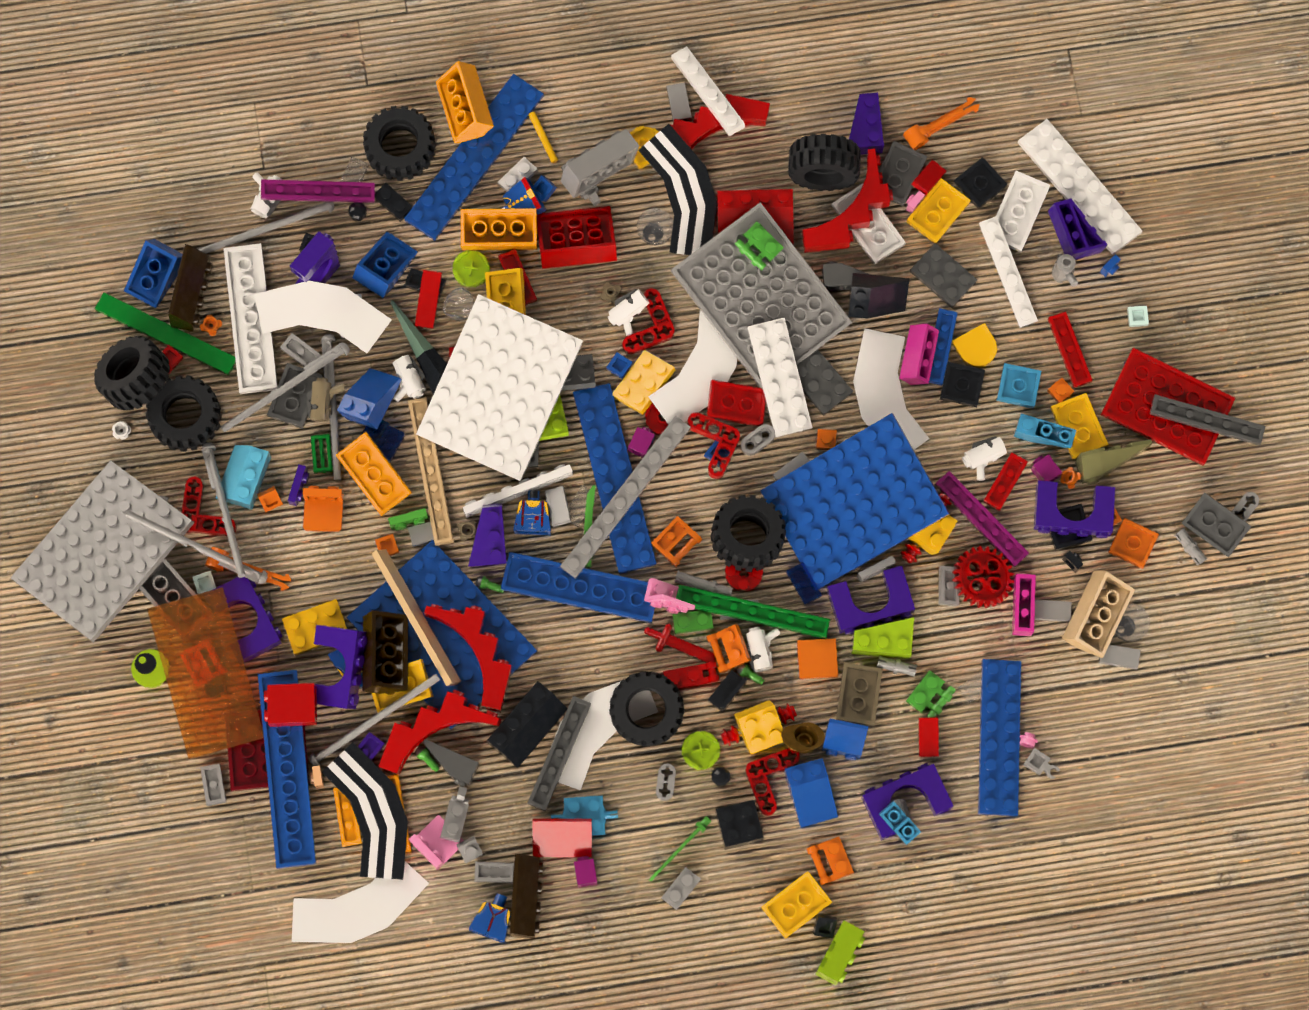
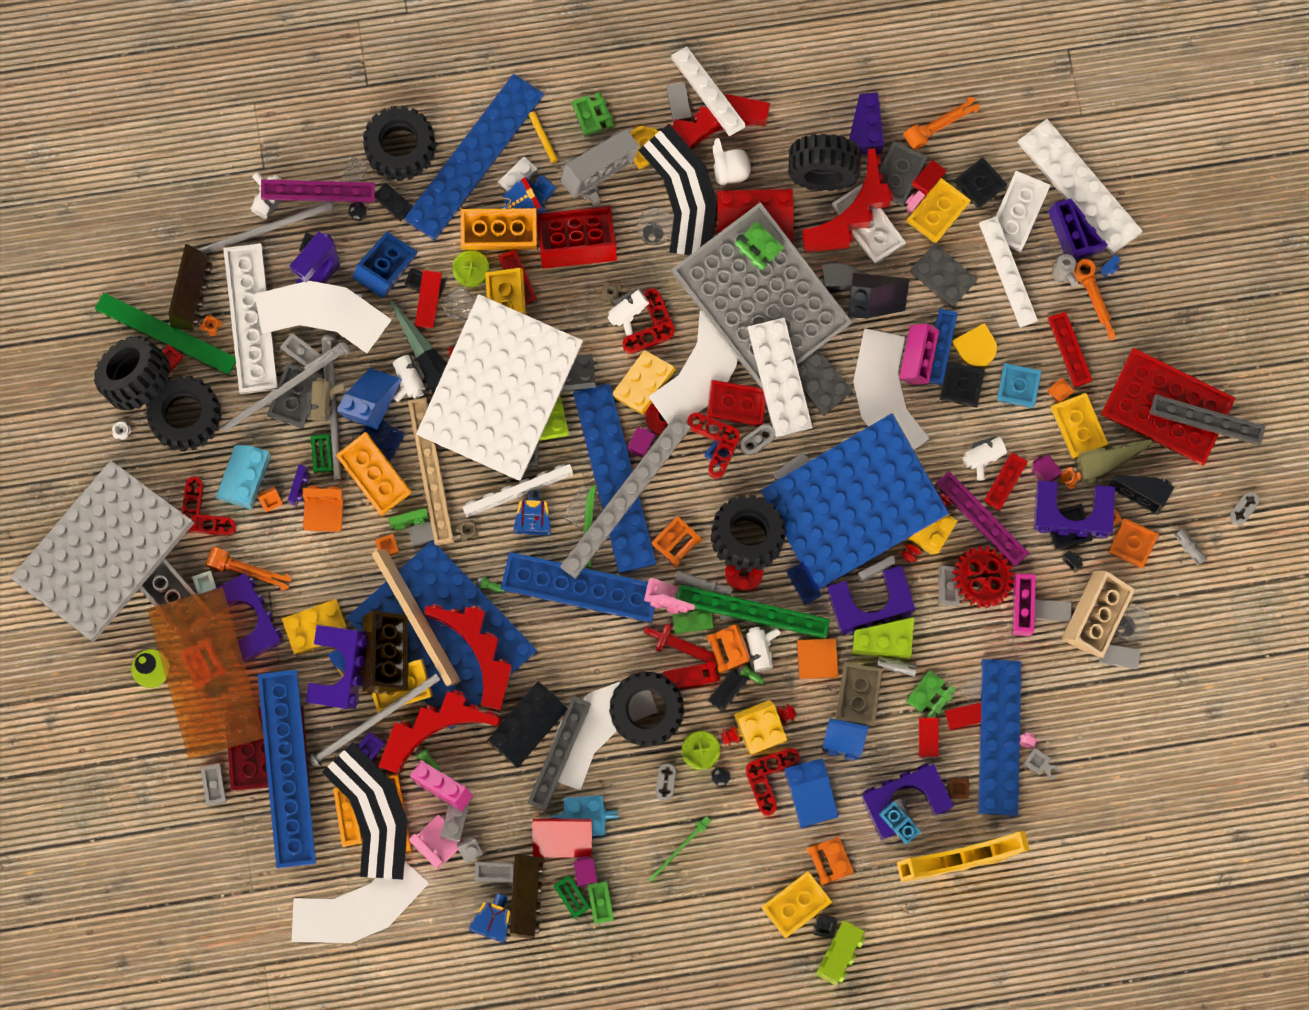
blue slope [124,239,183,308] -> none
light grey bar [125,510,268,584] -> none
light grey bar [201,442,246,578] -> none
red brick [264,683,317,727] -> none
light nougat plate [309,765,324,789] -> none
dark grey slope [423,739,479,787] -> none
light orange slope [436,61,494,143] -> none
dark purple wedge [468,503,507,567] -> none
light grey tile [545,486,572,527] -> none
blue plate [606,352,633,379] -> none
light grey plate [661,867,701,911] -> none
black brick [715,800,764,850] -> none
pearl gold piece [781,722,825,754] -> none
orange plate [816,429,837,450] -> none
dark azure slope [1013,413,1076,449] -> none
light aqua plate [1127,306,1149,327] -> none
dark grey plate [1182,492,1252,558] -> none
none -> dark pink brick [410,761,473,812]
none -> green tile [553,875,591,919]
none -> bright green plate [571,92,614,137]
none -> bright green plate [587,881,614,925]
none -> white piece [712,138,751,186]
none -> yellow arch [897,831,1030,882]
none -> red tile [944,702,981,730]
none -> reddish brown plate [949,779,969,799]
none -> orange piece [1074,259,1115,340]
none -> black slope [1108,475,1175,515]

